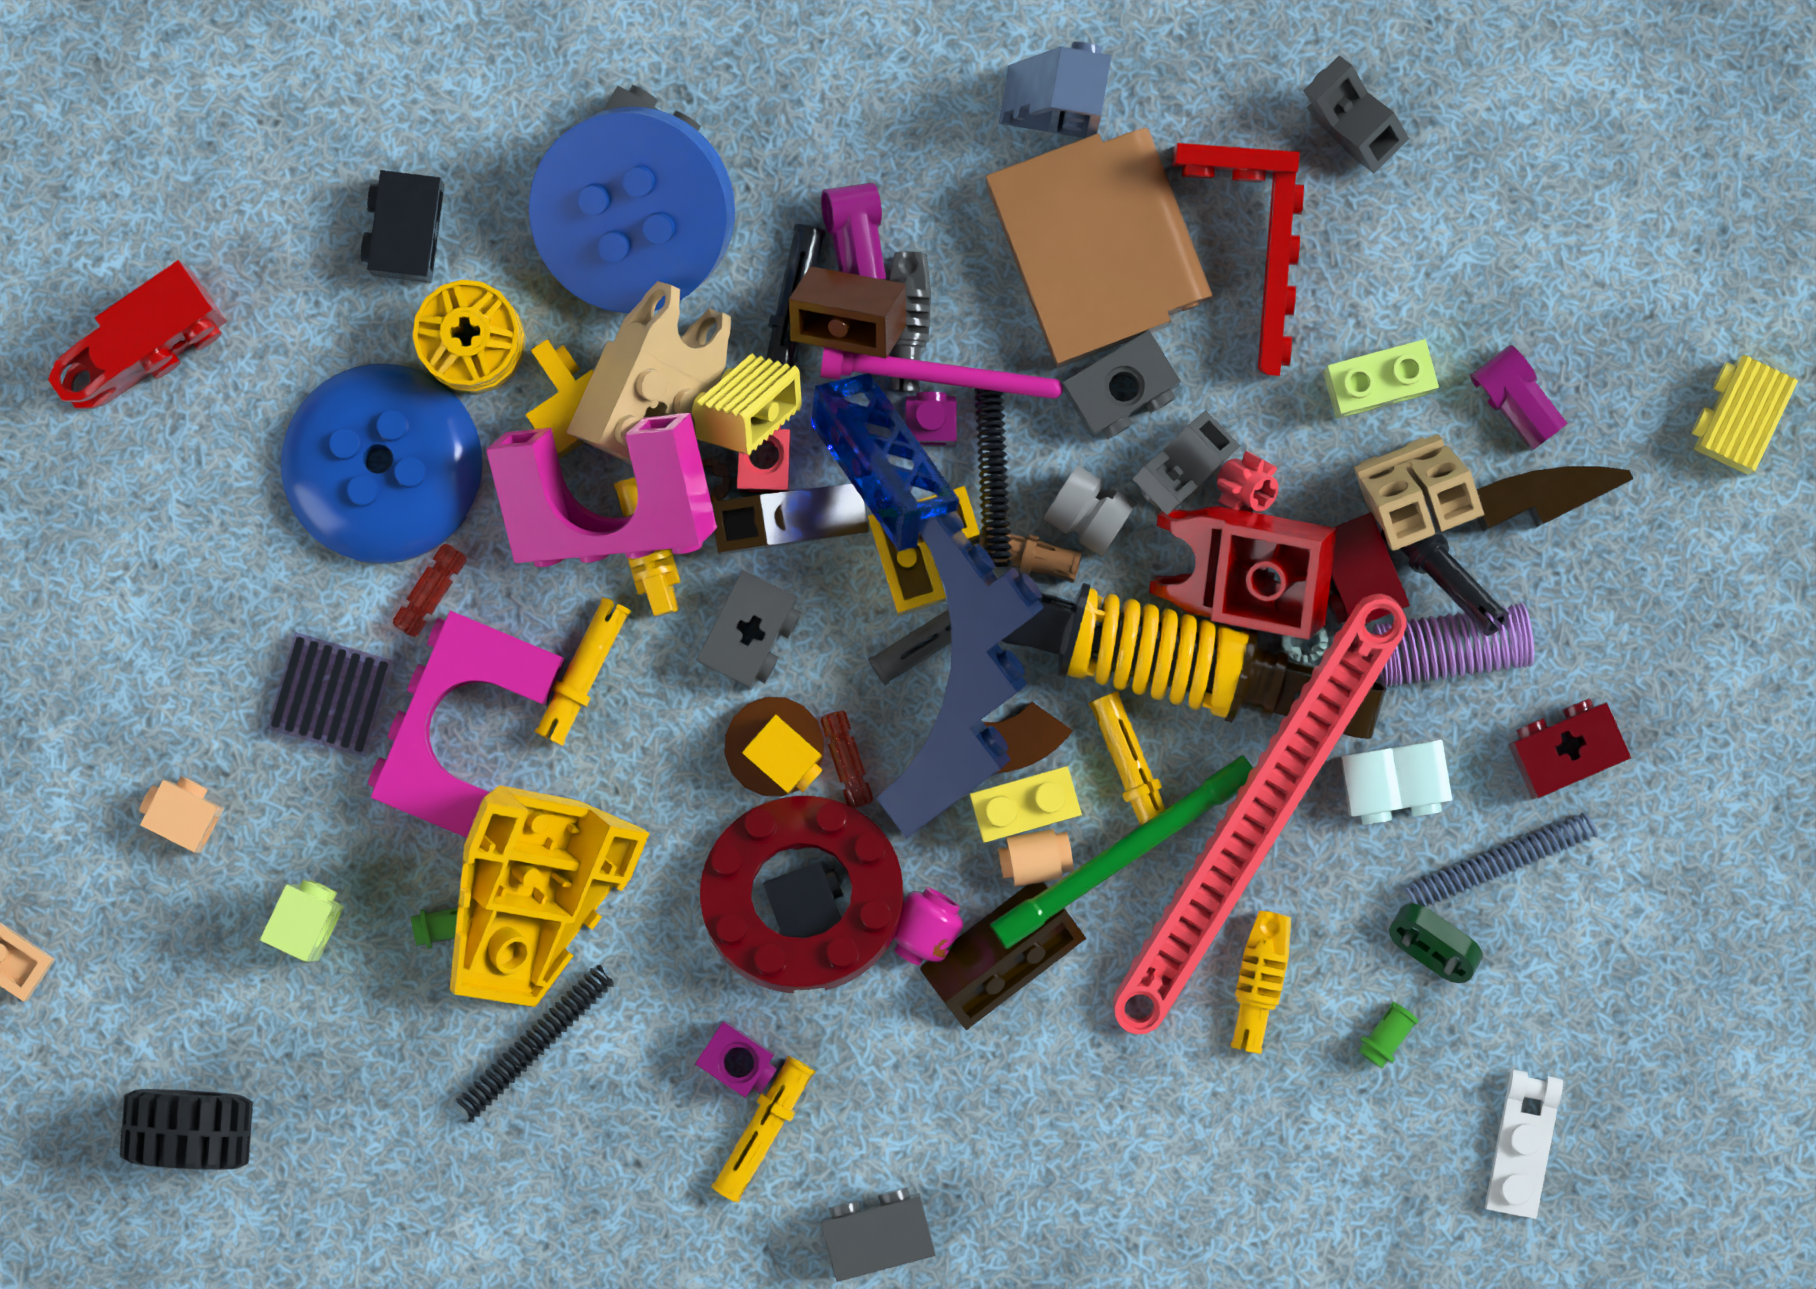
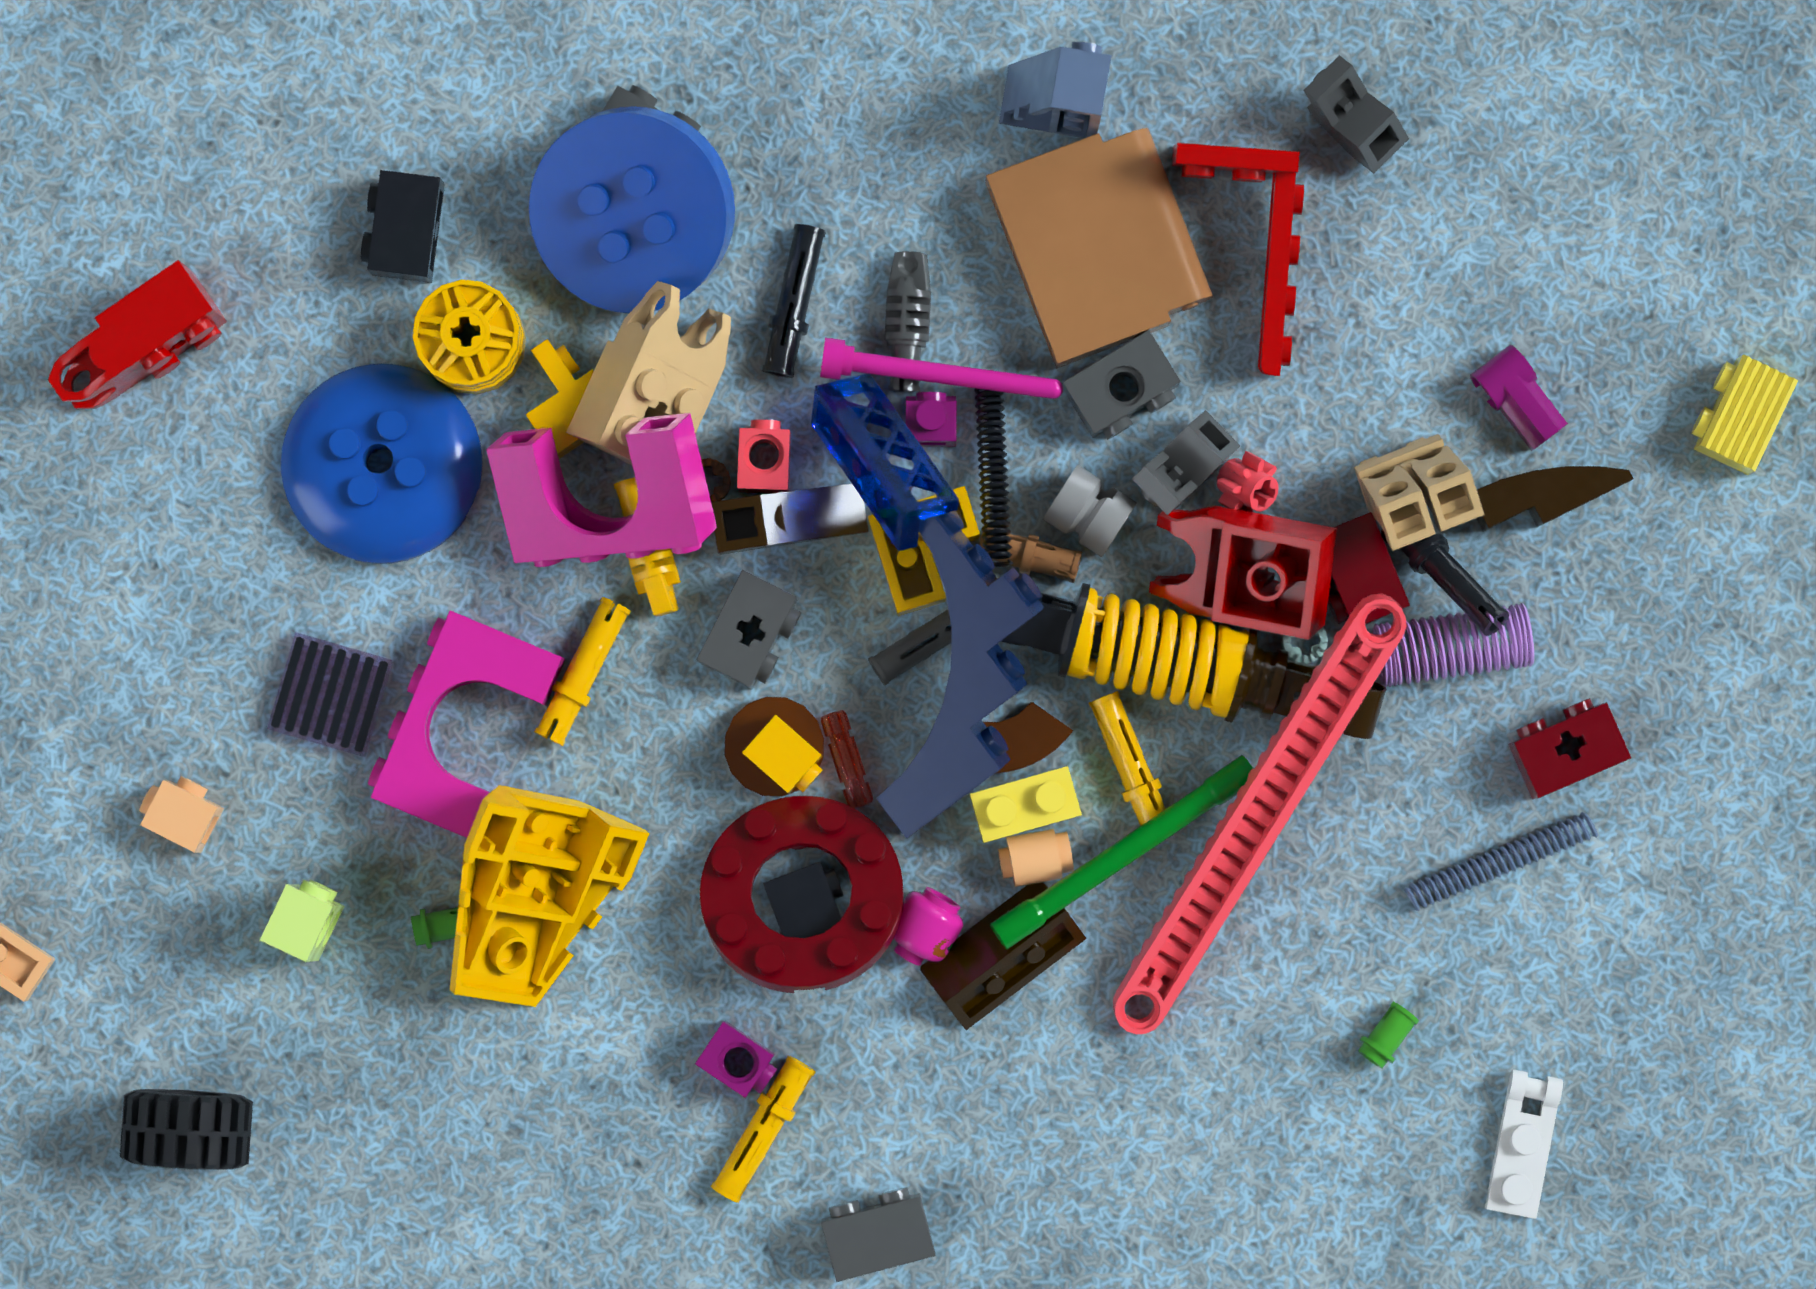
clear red axle [393,544,467,637] -> none
black piece [456,965,614,1123] -> none
light yellow brick [692,353,802,455] -> none
reddish brown brick [789,266,906,359] -> none
magenta piece [821,182,886,280] -> none
yellow hinge [1230,911,1291,1054] -> none
yellowish green brick [1323,339,1439,420] -> none
light aqua brick [1340,740,1452,825] -> none
dark green beam [1389,903,1483,983] -> none

